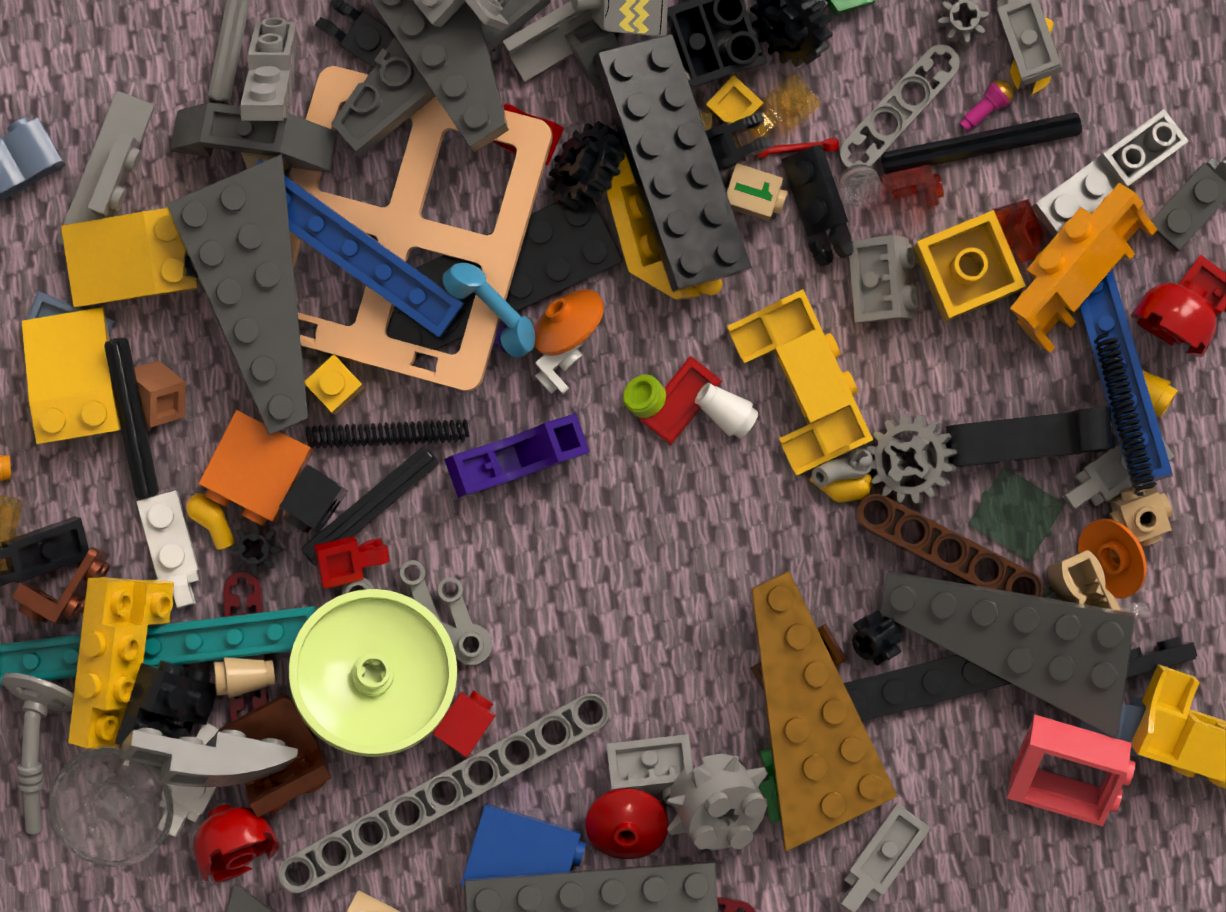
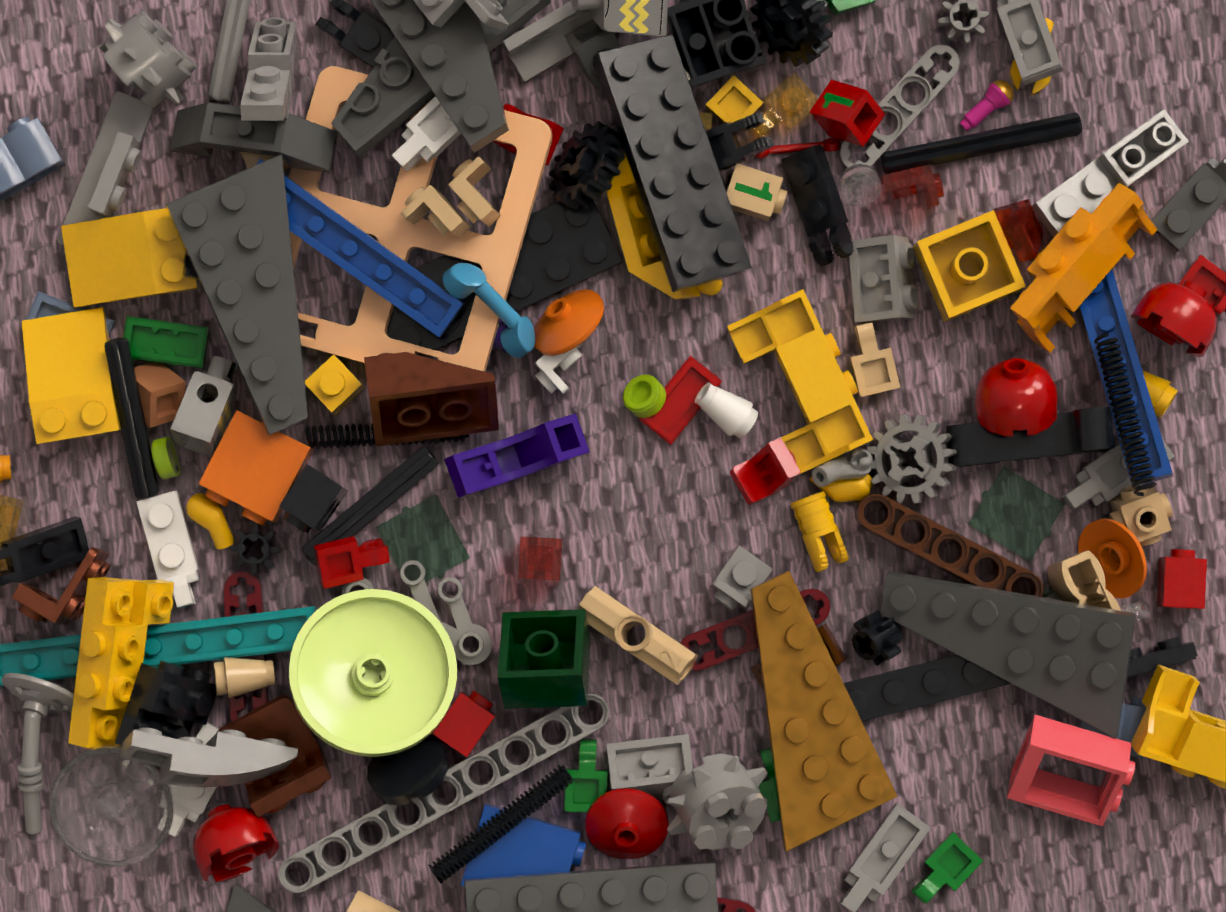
none -> light grey brick [98,10,197,108]
none -> green plate [123,316,210,369]
none -> lime tile [151,436,181,480]
none -> light grey torso [171,356,237,458]
none -> copper slope [364,352,499,447]
none -> black tile [367,734,448,805]
none -> clear green piece [376,495,470,590]
none -> white hinge [392,97,461,171]
none -> tan bracket [401,185,472,238]
none -> black axle [428,764,574,884]
none -> tan bracket [448,157,501,227]
none -> dark green brick [497,609,591,709]
none -> clear red brick [518,537,563,581]
none -> green plate [564,739,608,812]
none -> tan piece [578,586,698,685]
none -> dark red beam [680,588,831,671]
none -> light grey bracket [710,545,773,611]
none -> red bracket [730,437,801,505]
none -> yellow hinge [789,491,849,573]
none -> red brick [810,79,885,147]
none -> tan plate [849,322,900,397]
none -> green plate [911,832,983,904]
none -> red cylinder [975,358,1058,437]
none -> red brick [1157,549,1207,609]

